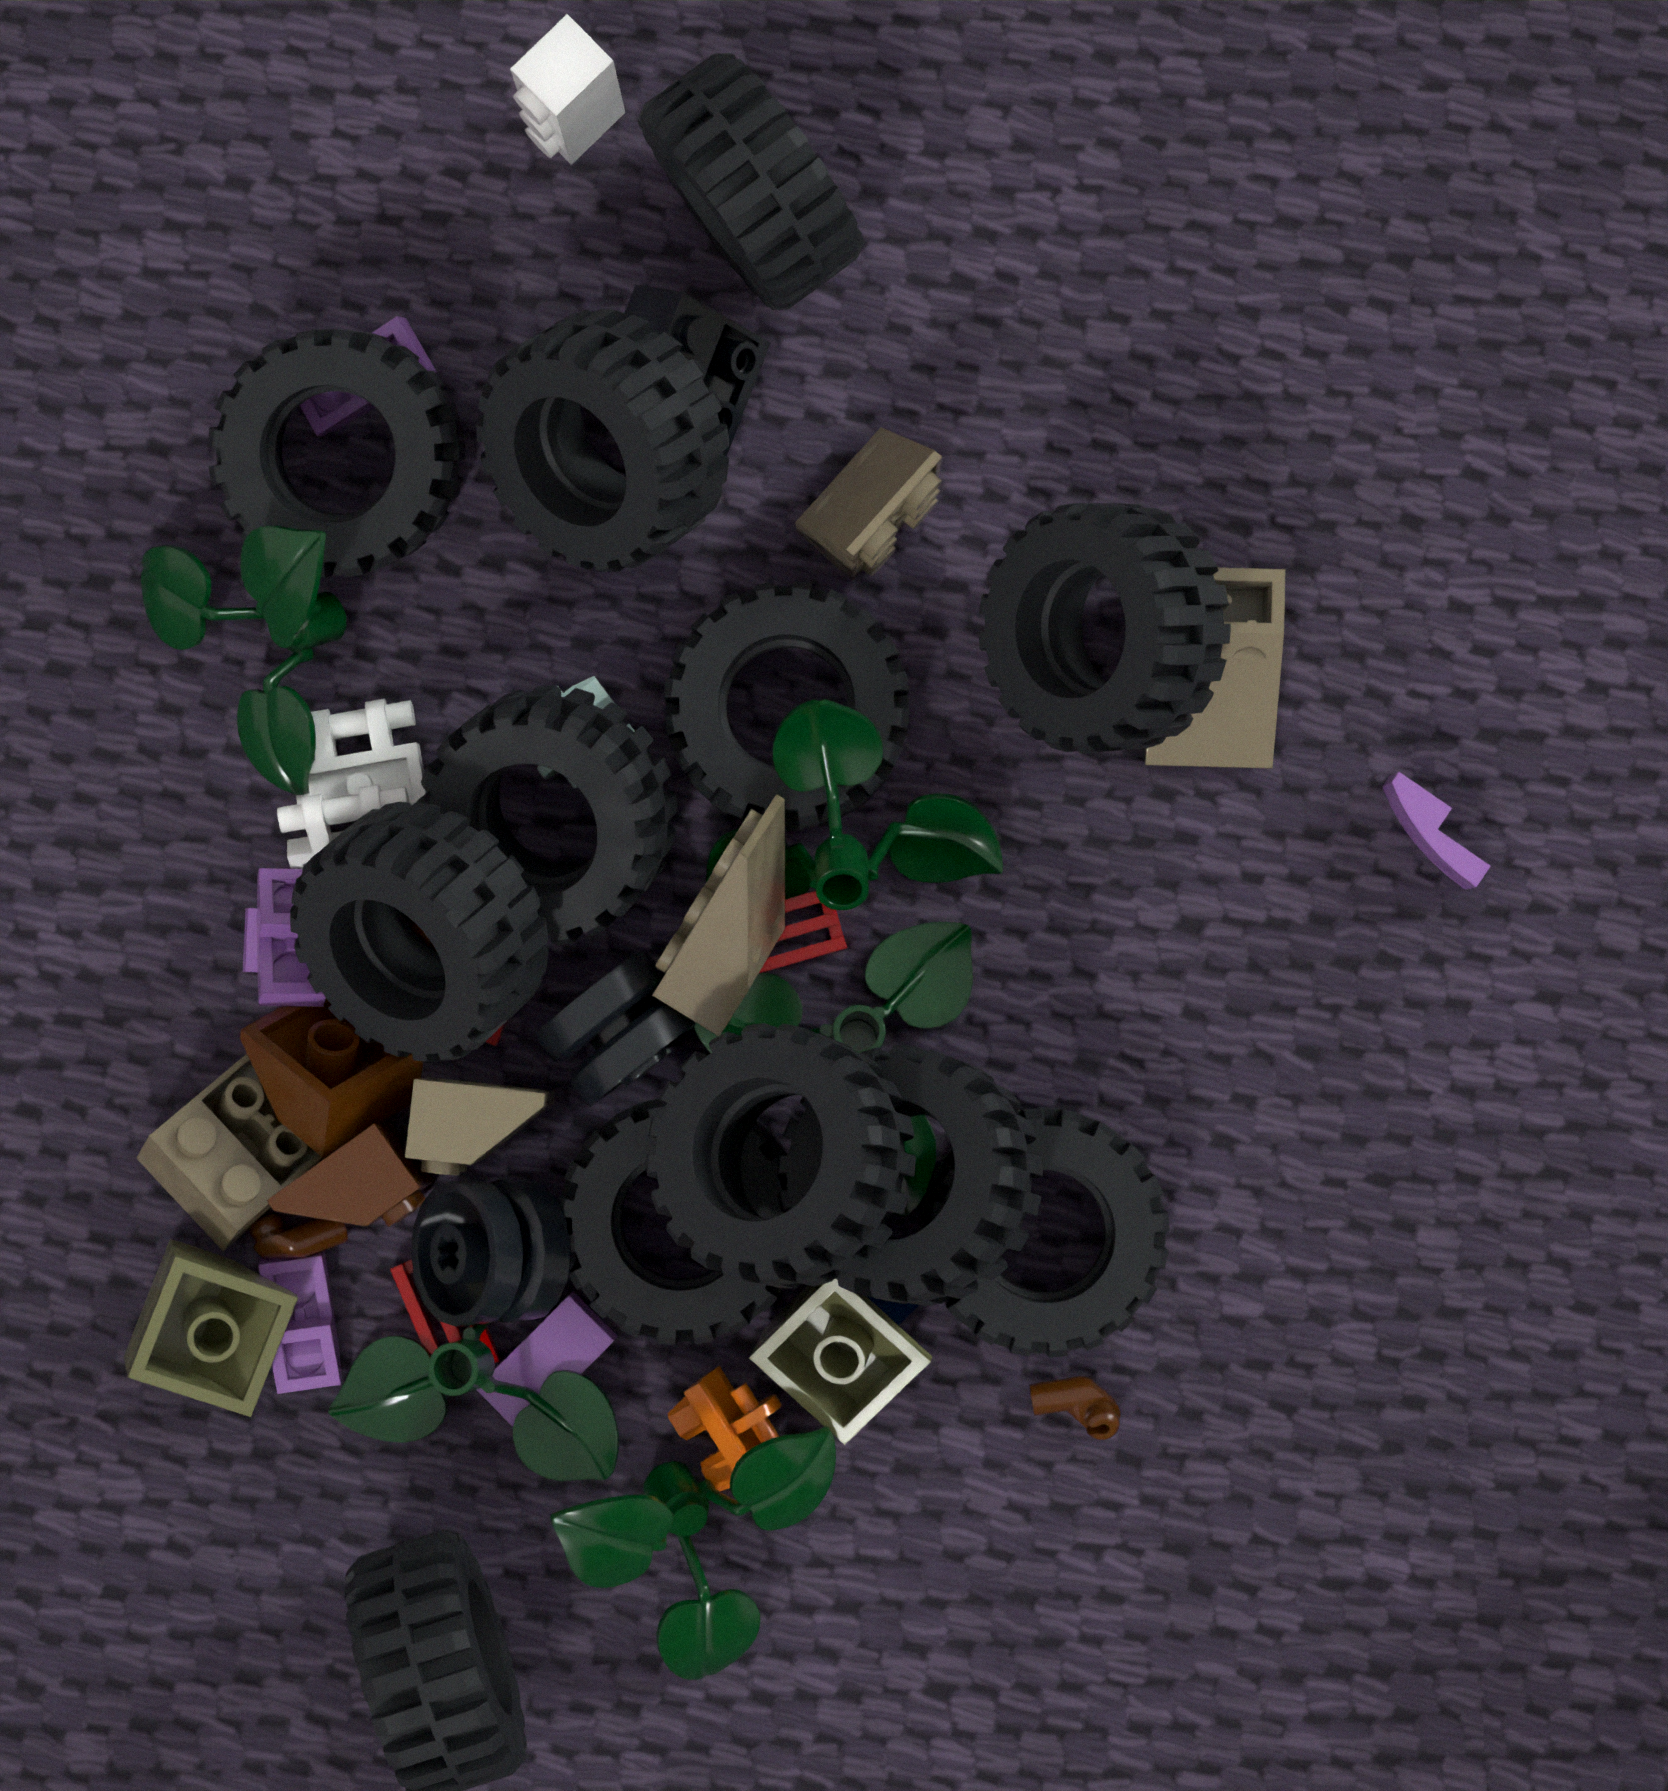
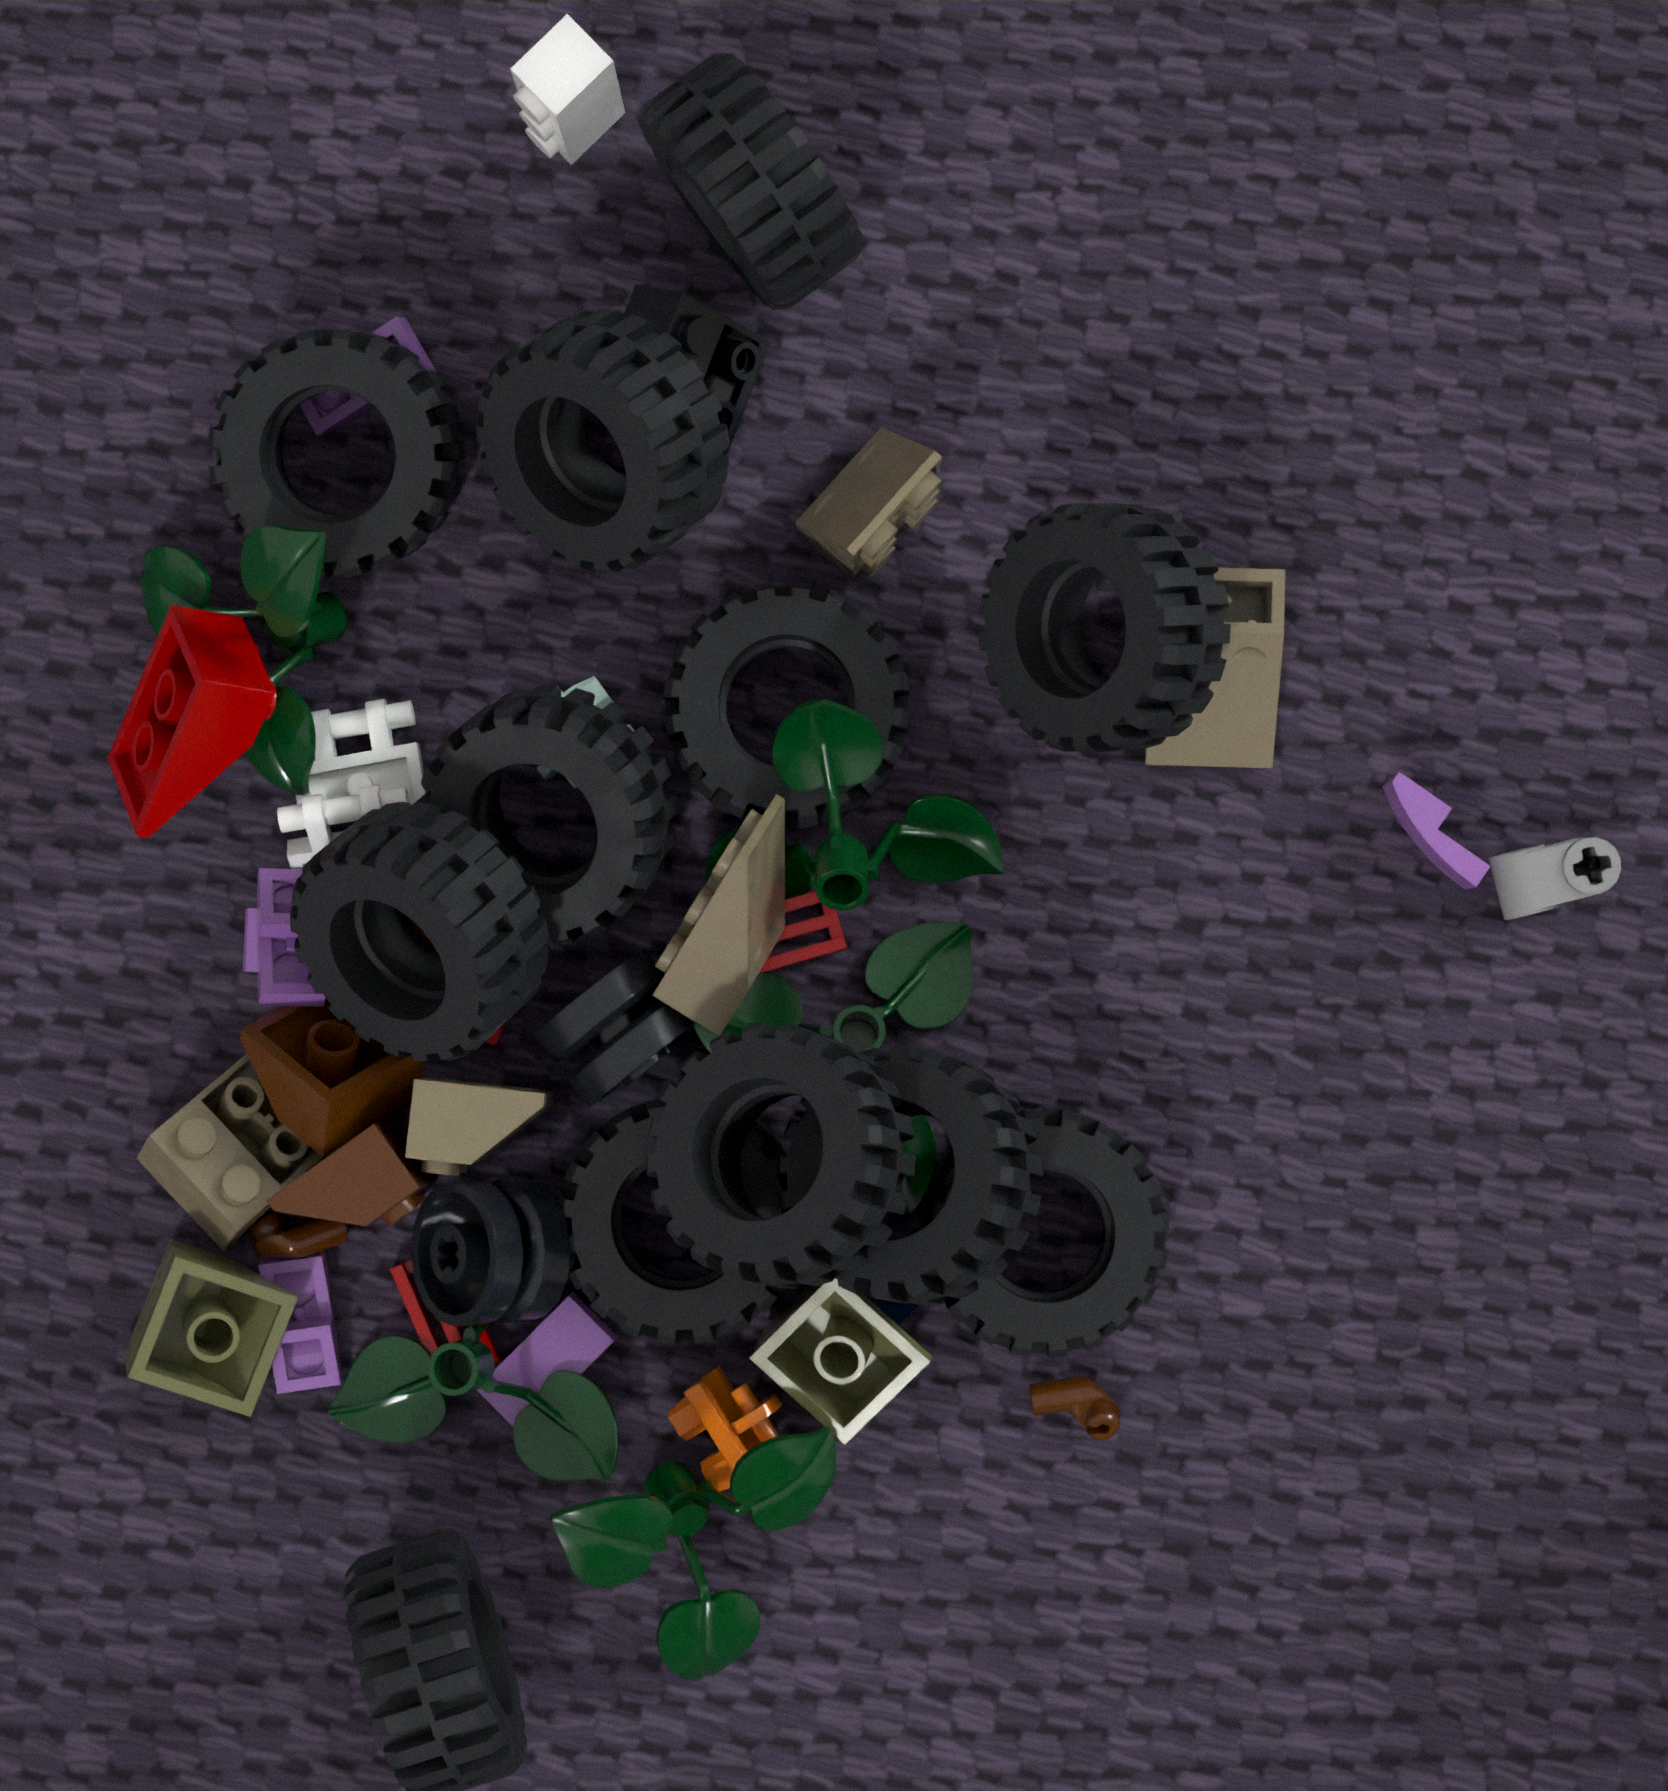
none -> red slope [107,605,277,838]
none -> light grey piece [1488,837,1621,920]

